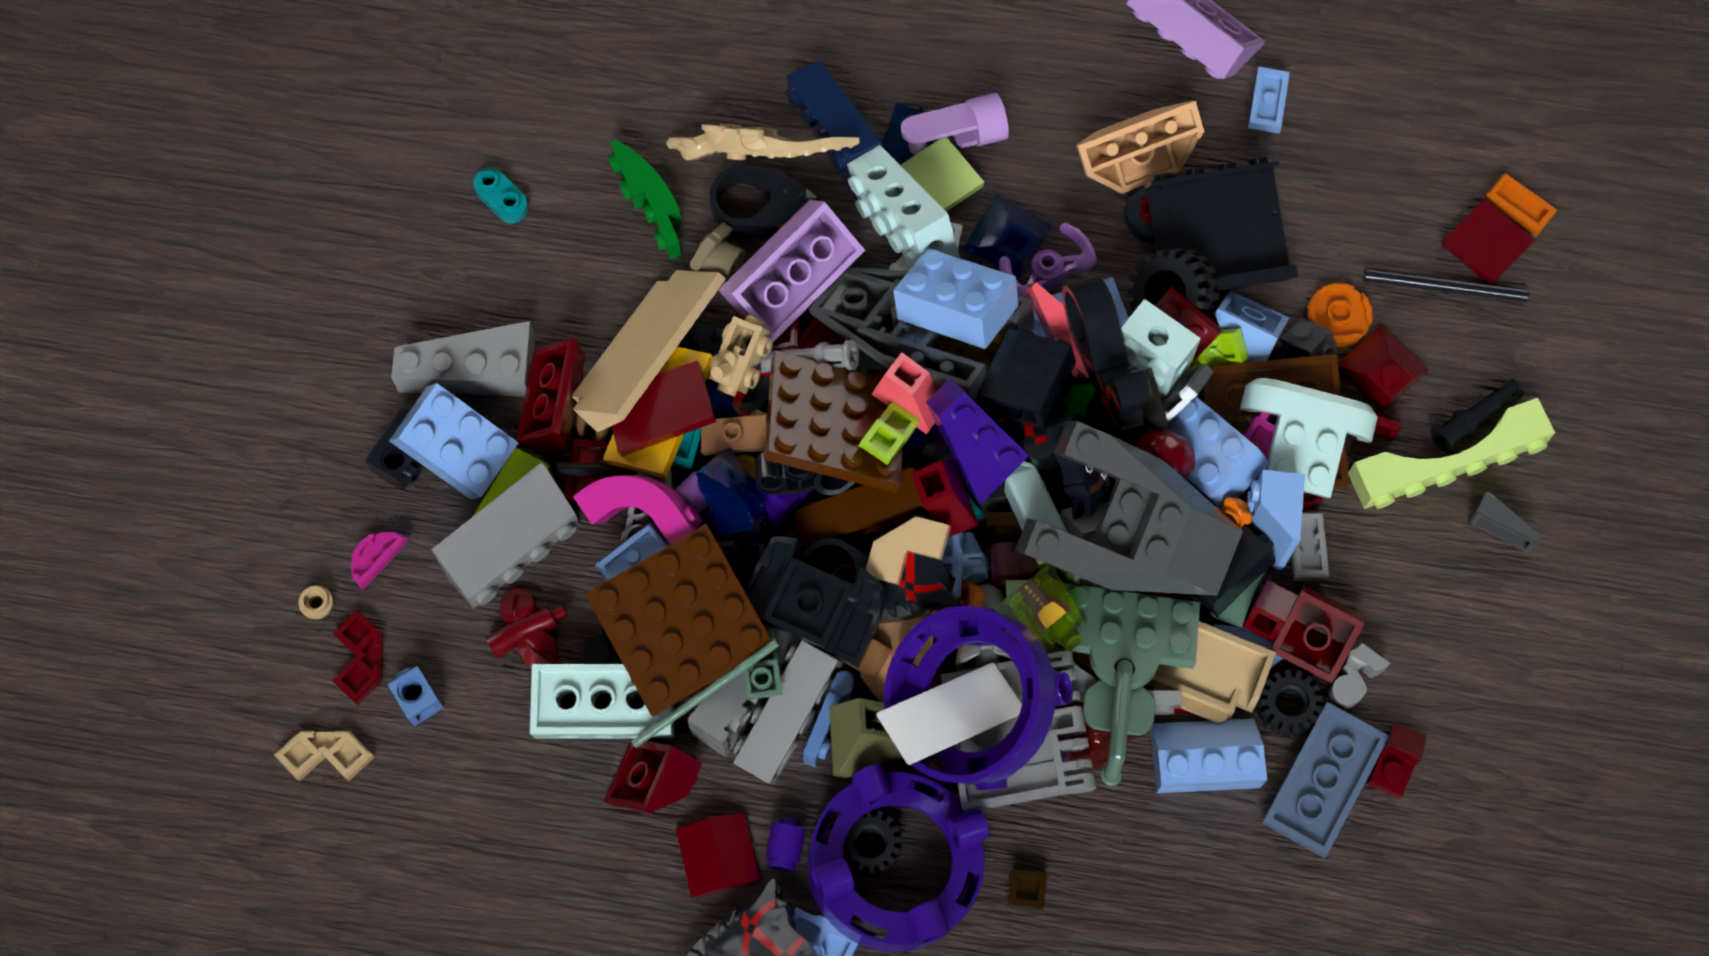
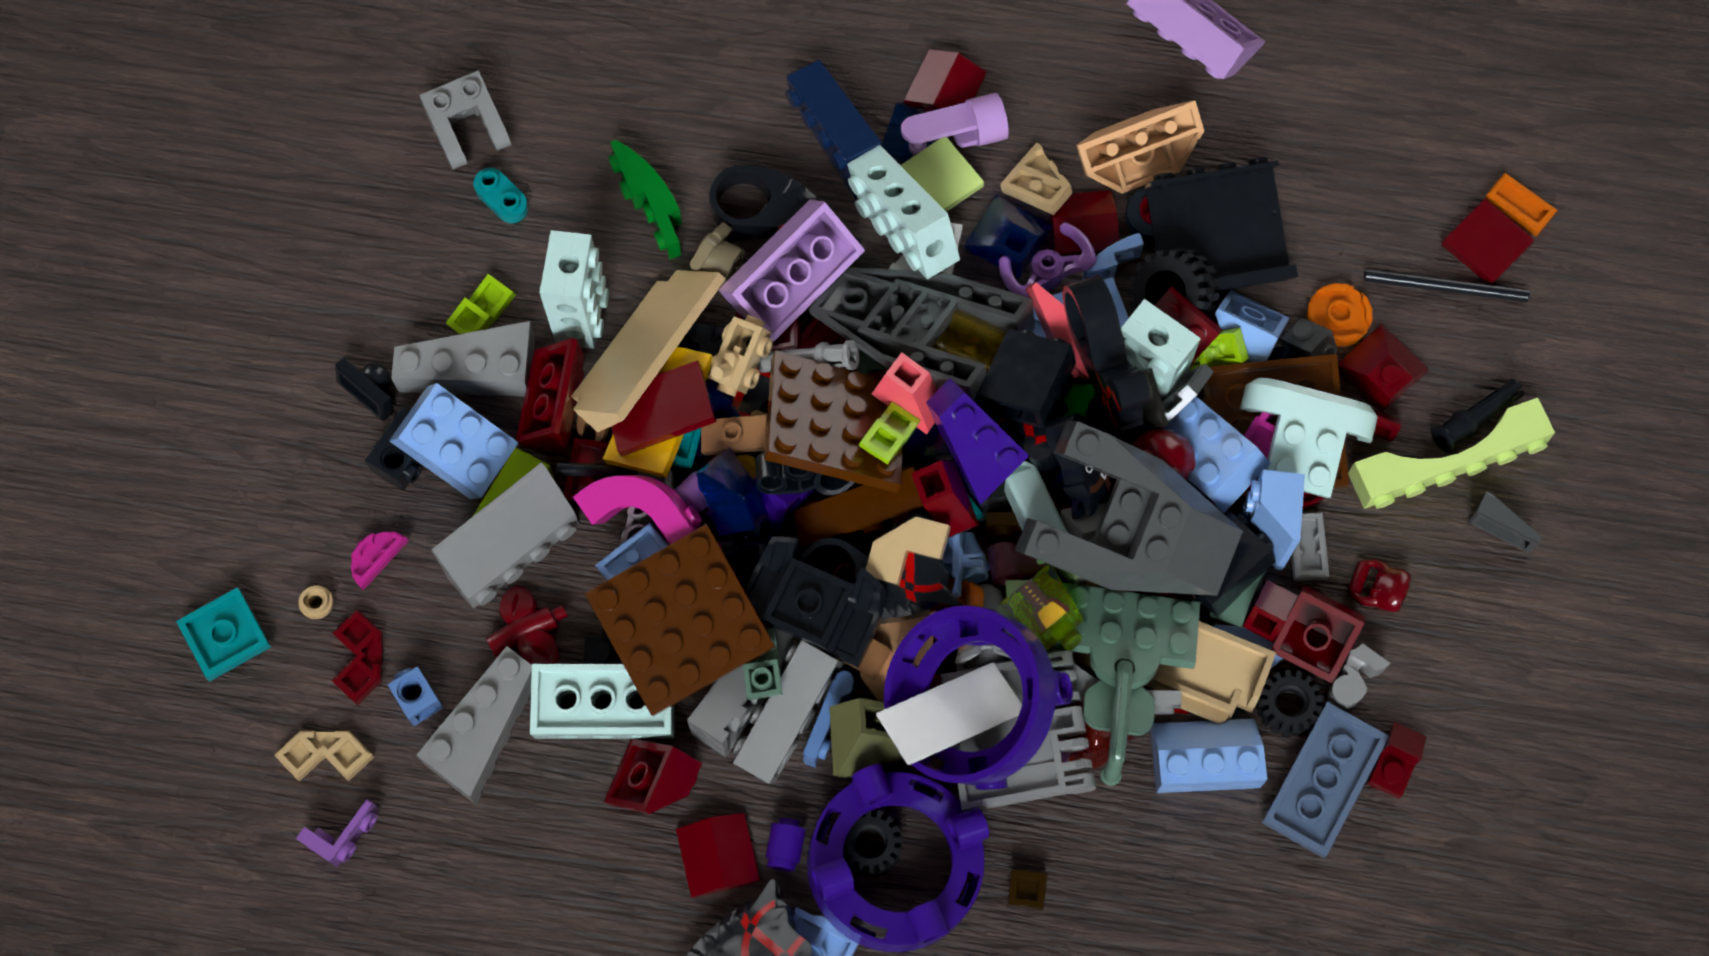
sand green axle [631,639,779,748] -> none
tan animal [666,124,859,160] -> none
light blue brick [893,248,1018,349] -> none
orange plate [1217,497,1253,530] -> none
light blue plate [1248,67,1290,134] -> none
none -> teal plate [176,587,271,682]
none -> medium lavender bracket [296,799,379,867]
none -> black tile [335,357,392,421]
none -> light grey wedge [416,646,532,805]
none -> light grey brick [419,70,512,170]
none -> lime slope [445,274,517,334]
none -> light aqua brick [539,230,609,349]
none -> dark red slope [904,49,987,112]
none -> tan wing [1000,143,1072,215]
none -> dark red slope [1049,190,1119,256]
none -> light blue slope [1082,233,1144,280]
none -> dark red piece [1347,559,1412,612]

